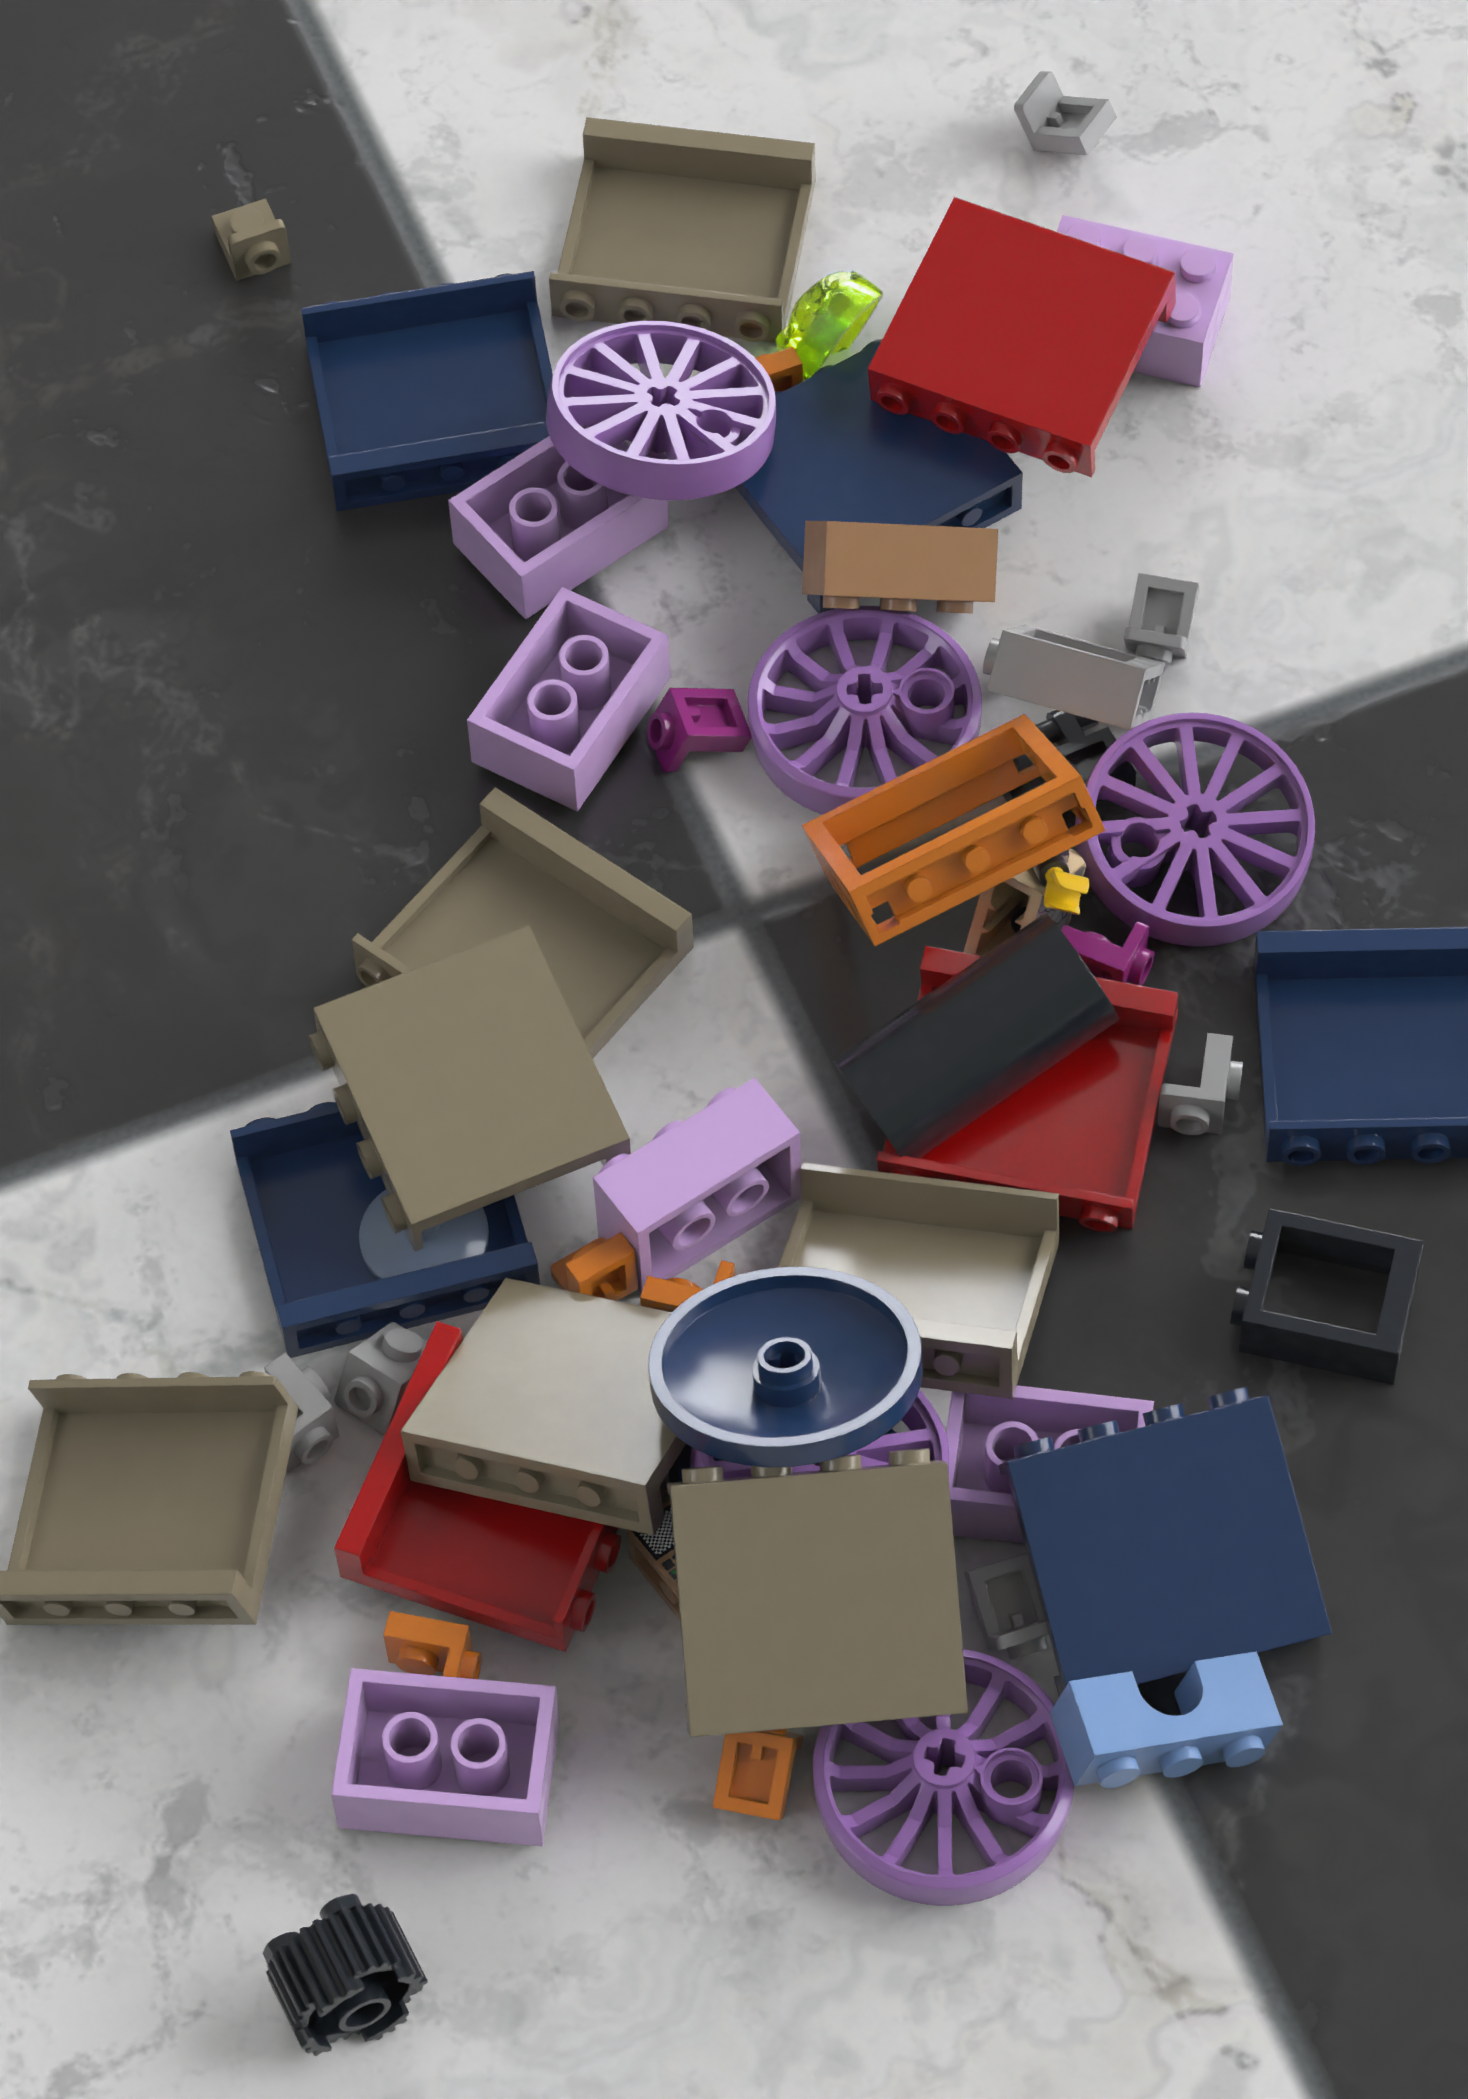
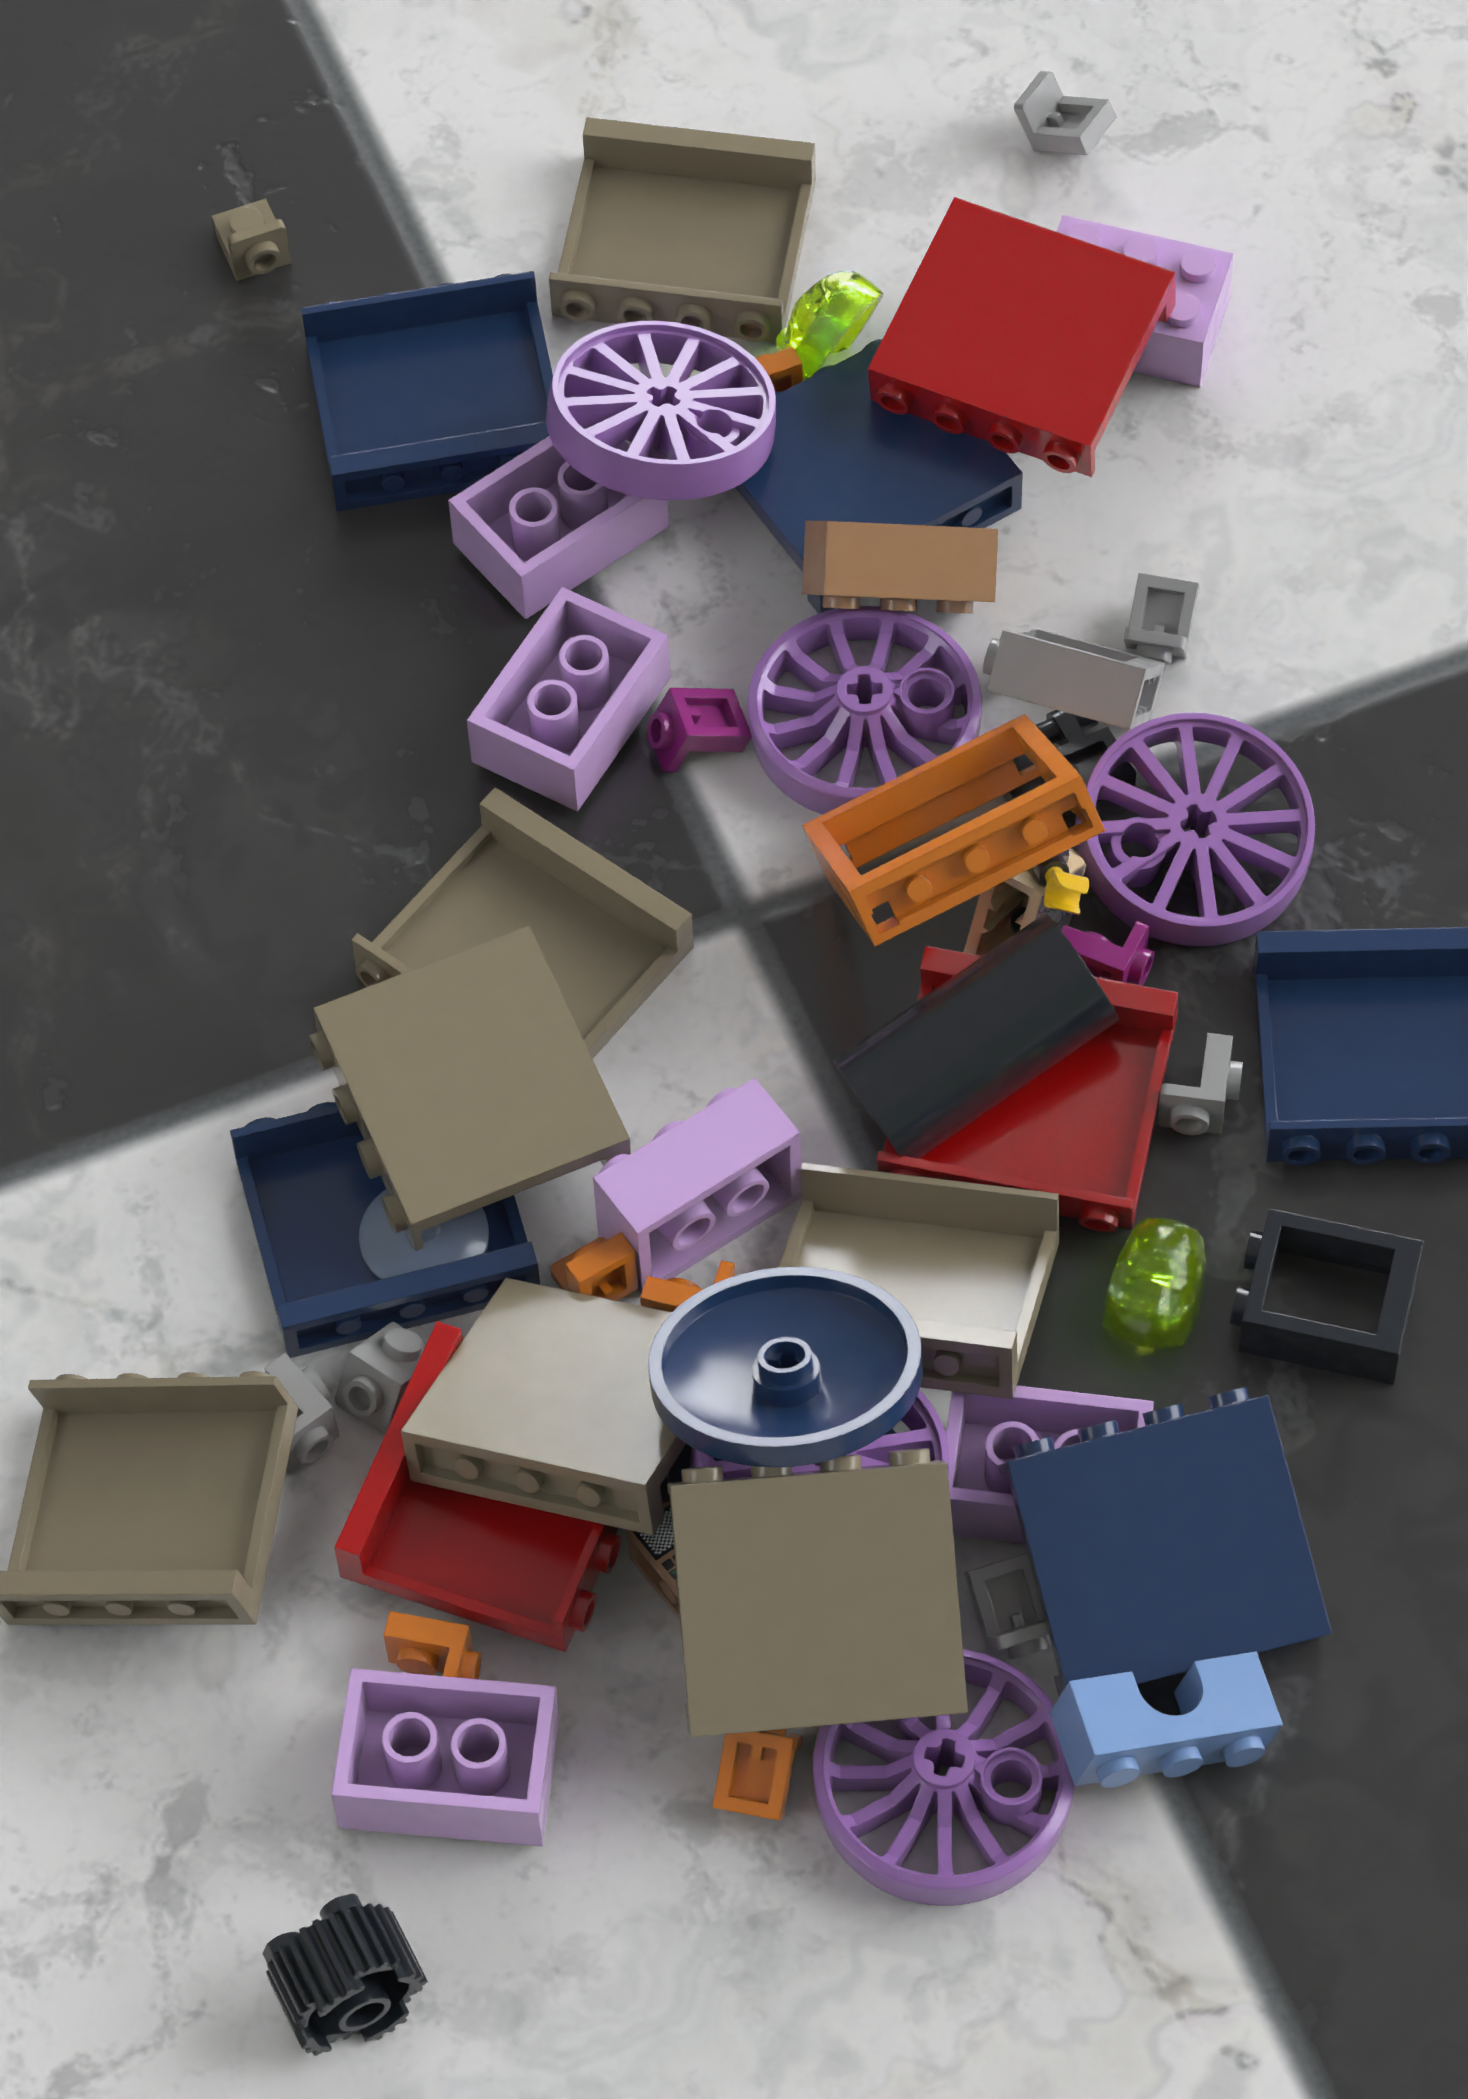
none -> clear neon green piece [1102,1217,1206,1348]

